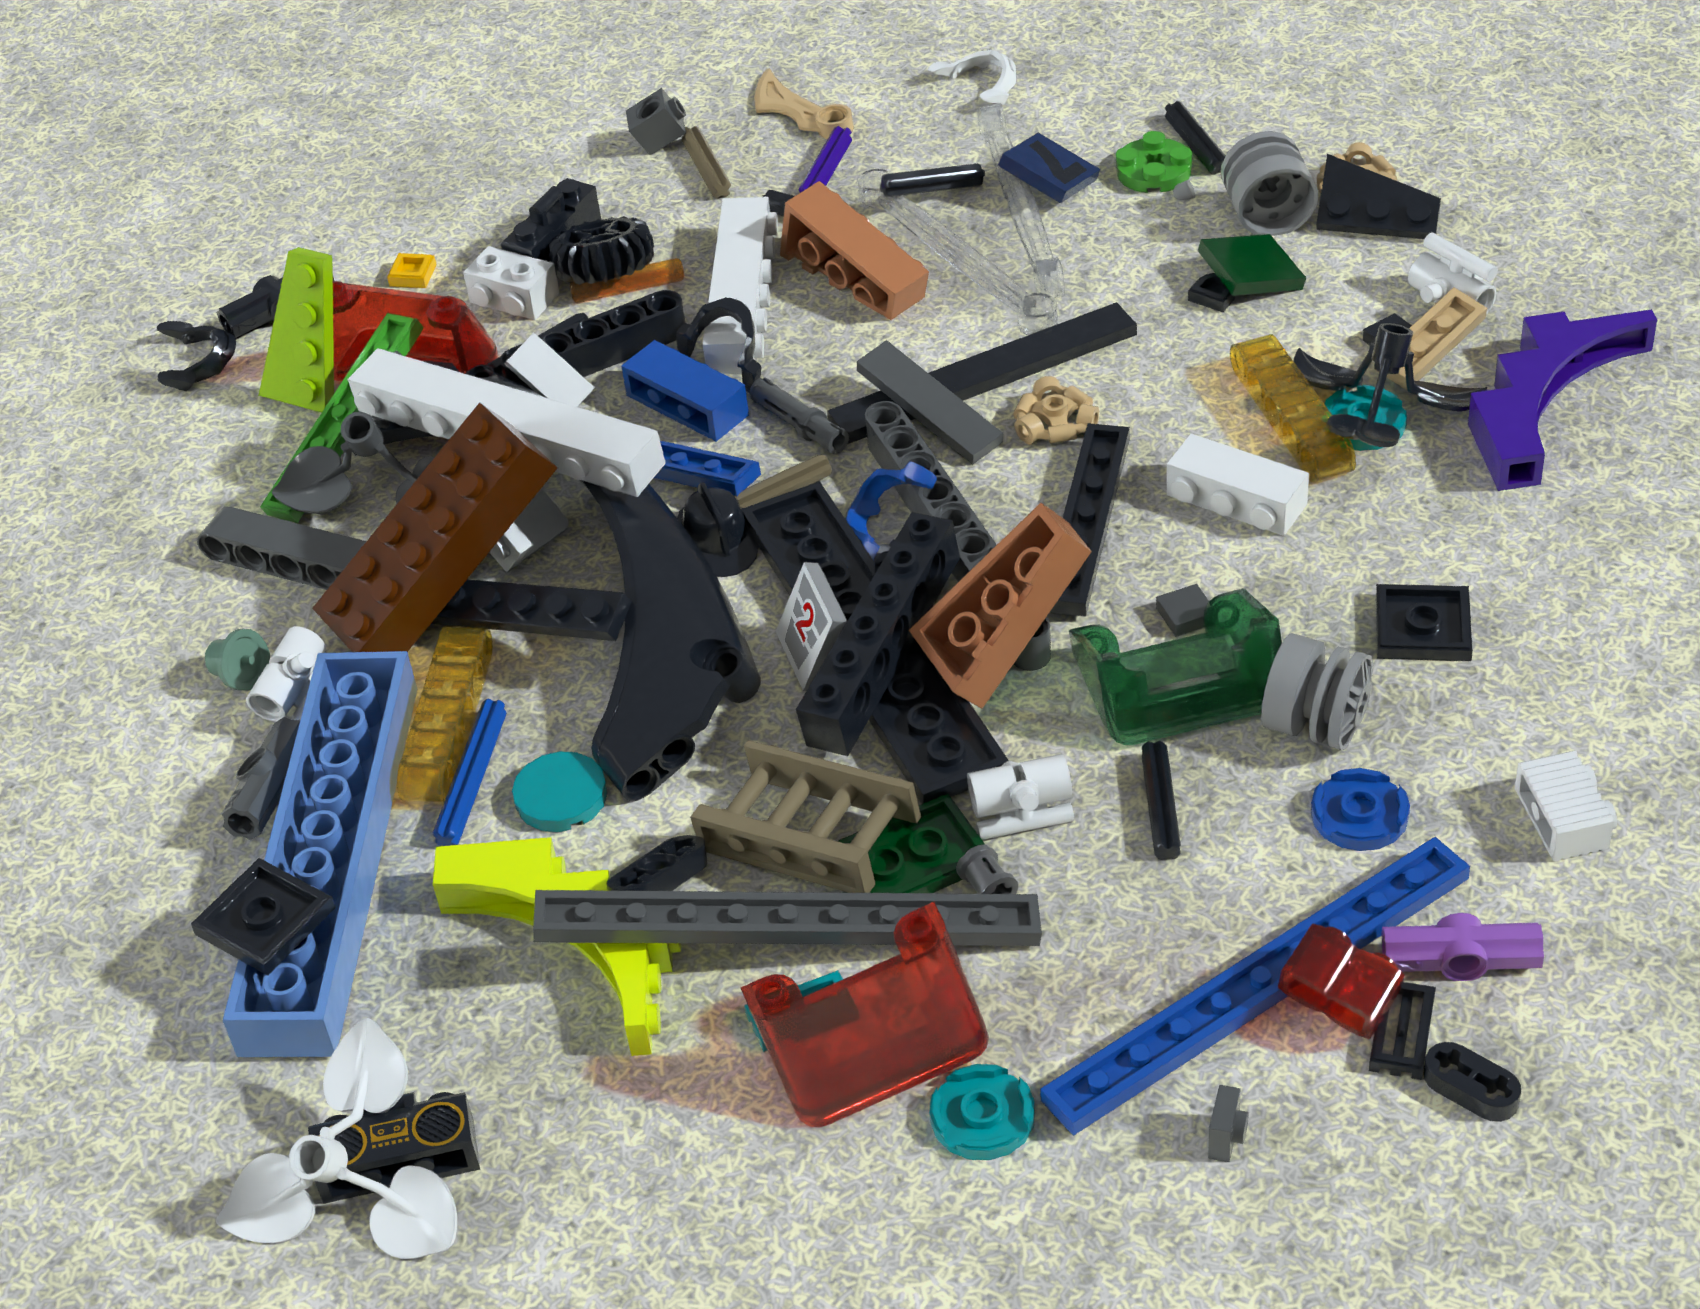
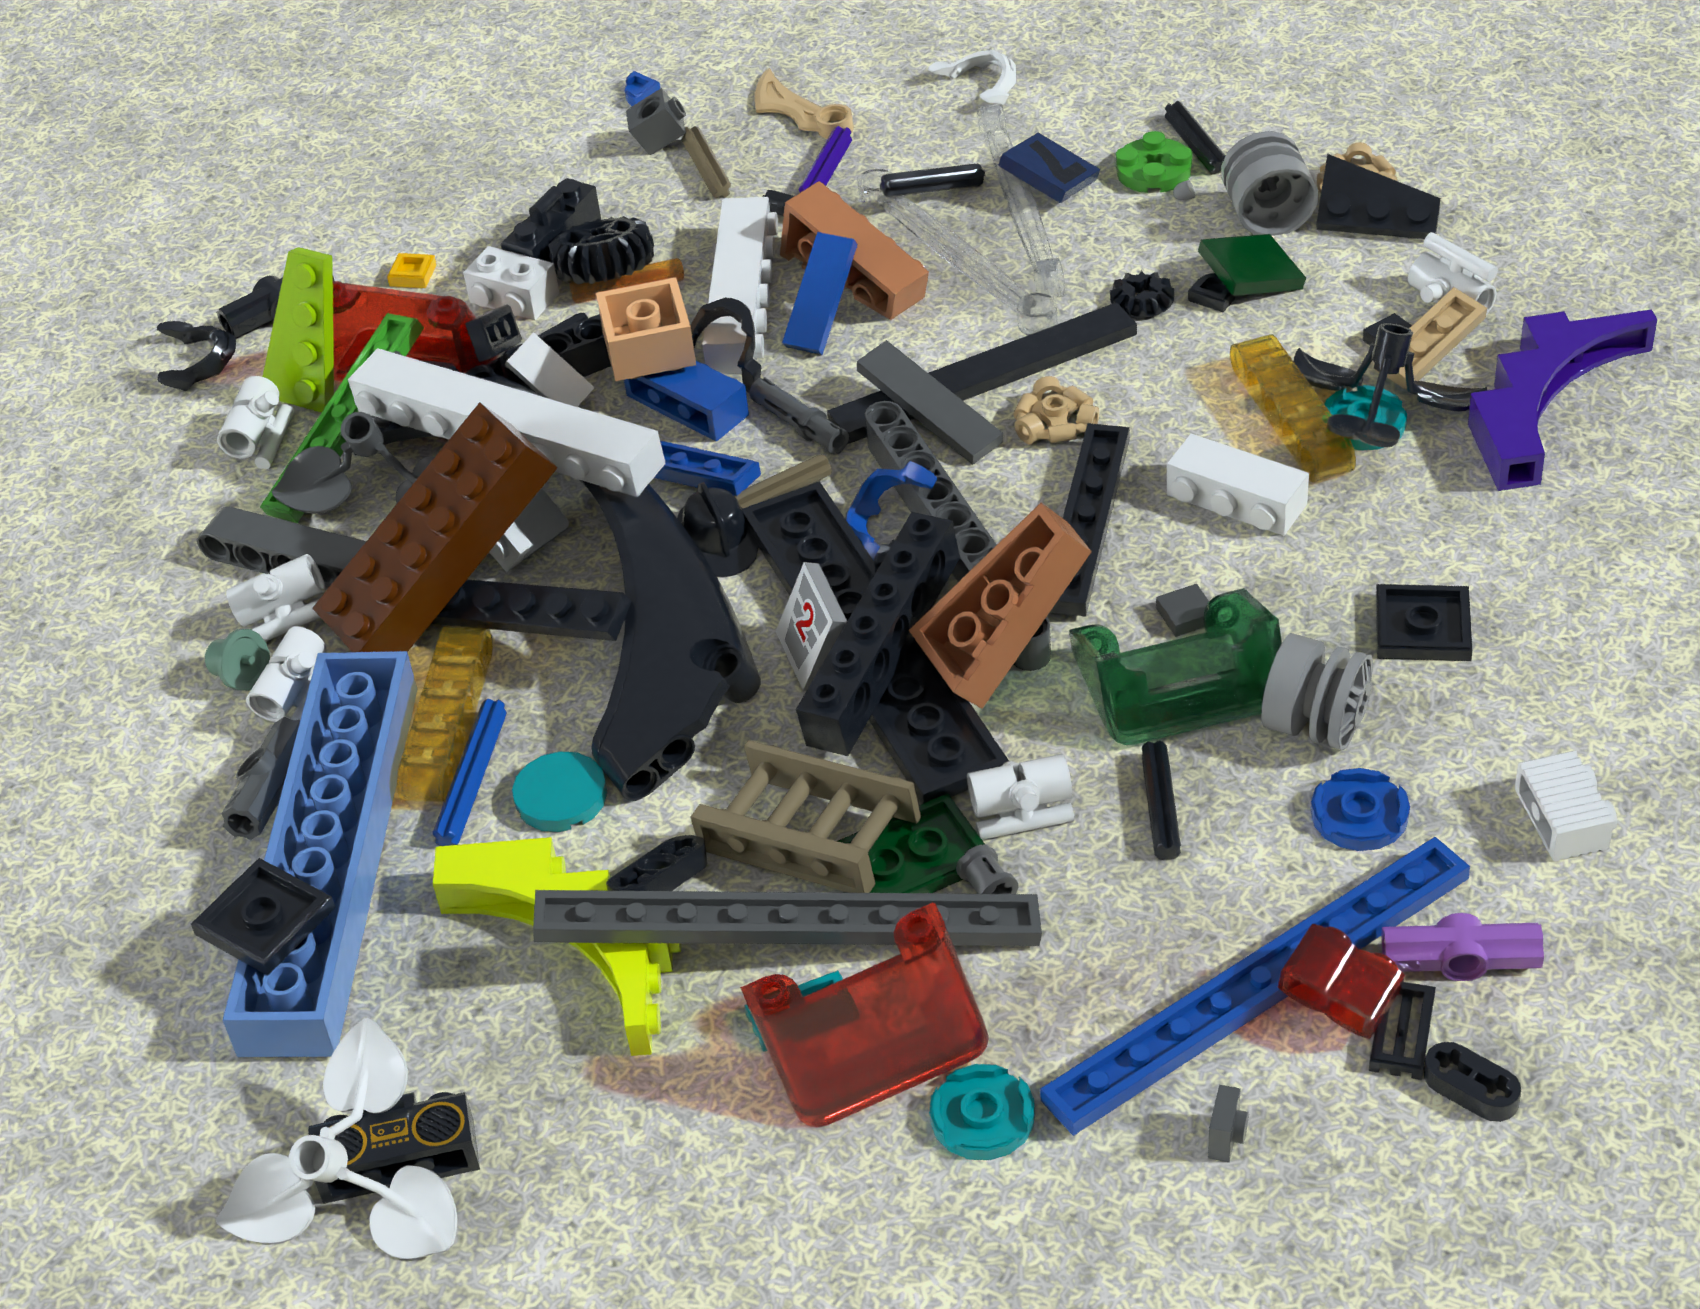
none -> white pin [217,376,294,469]
none -> white pin [226,554,325,642]
none -> black tile [465,304,522,362]
none -> light nougat brick [596,277,696,381]
none -> blue tile [625,71,660,106]
none -> blue tile [782,232,858,355]
none -> black gear [1110,270,1174,318]

